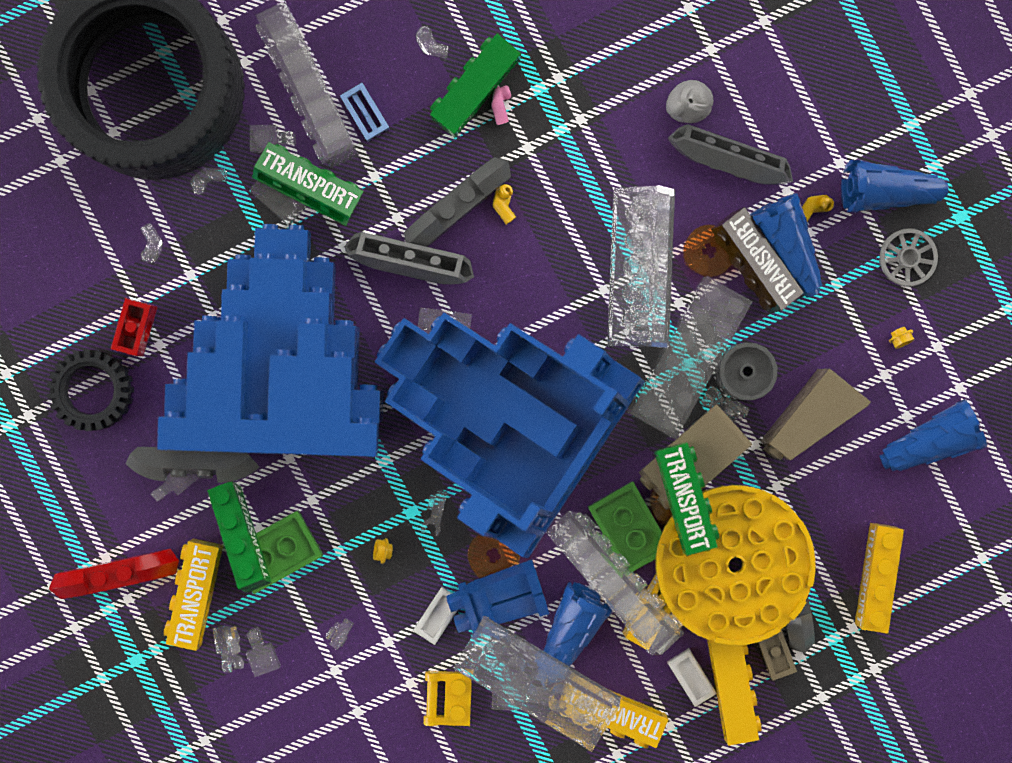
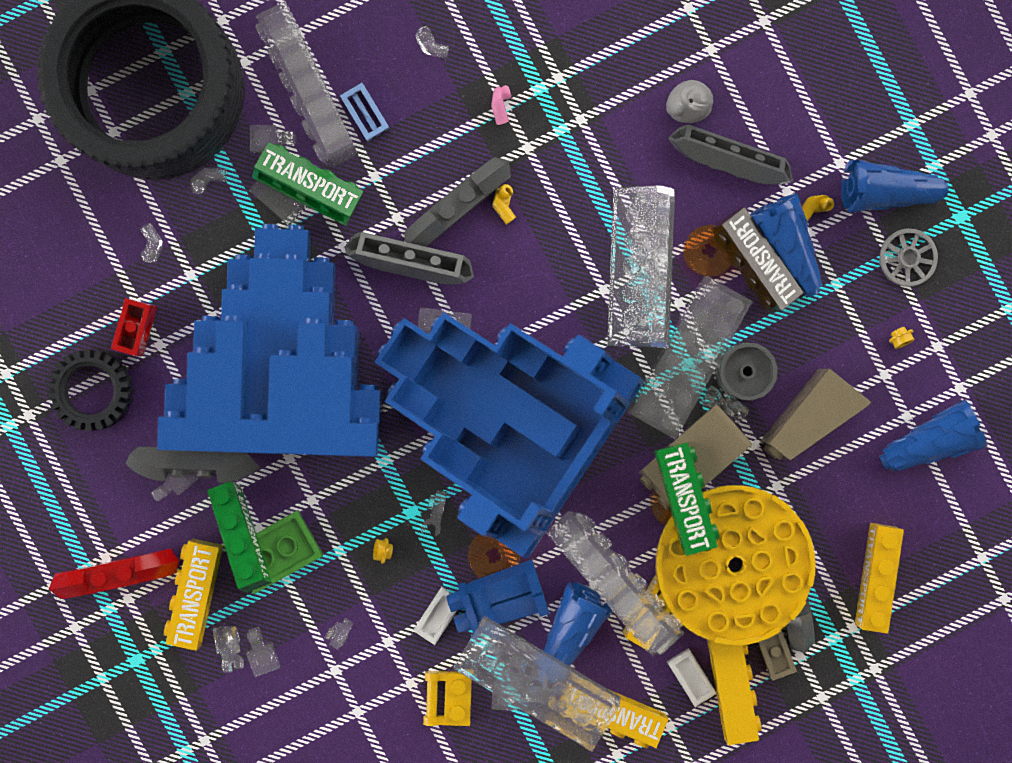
green brick [430,33,521,138] -> none
bright green plate [587,481,662,575] -> none

